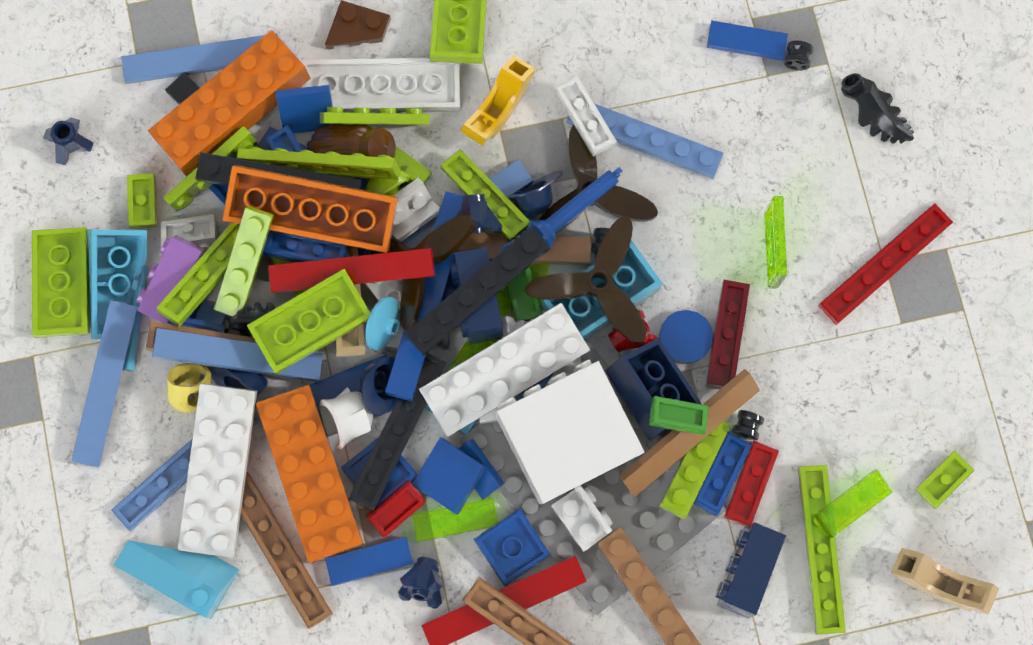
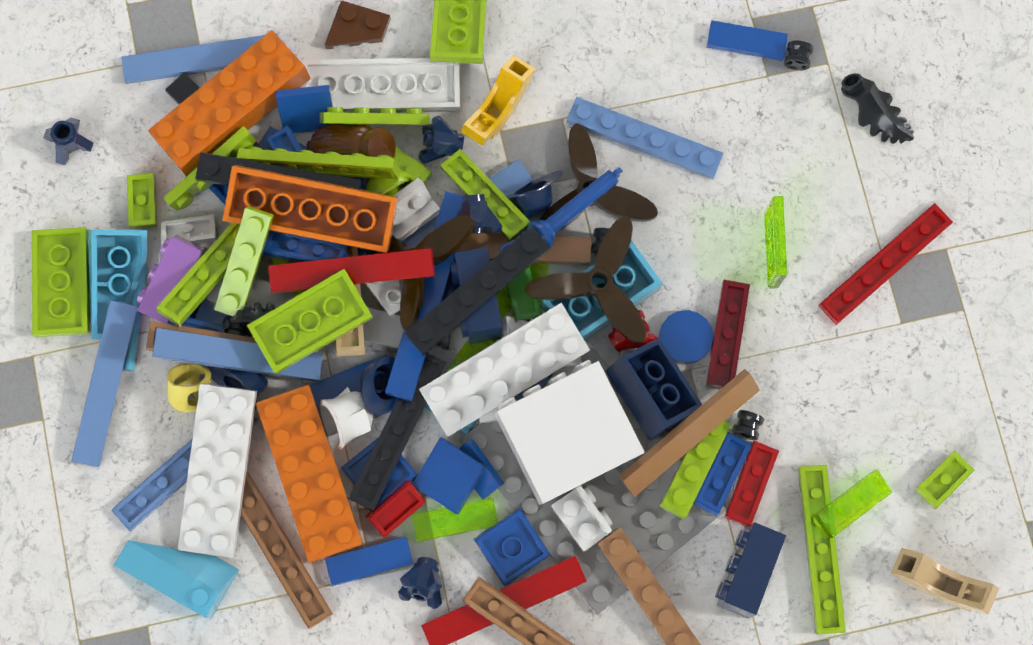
medium azure dish [365,296,400,351] -> none
white tile [554,76,617,156] -> none
bright green tile [649,396,709,435] -> none
none -> dark blue rock [418,115,464,164]

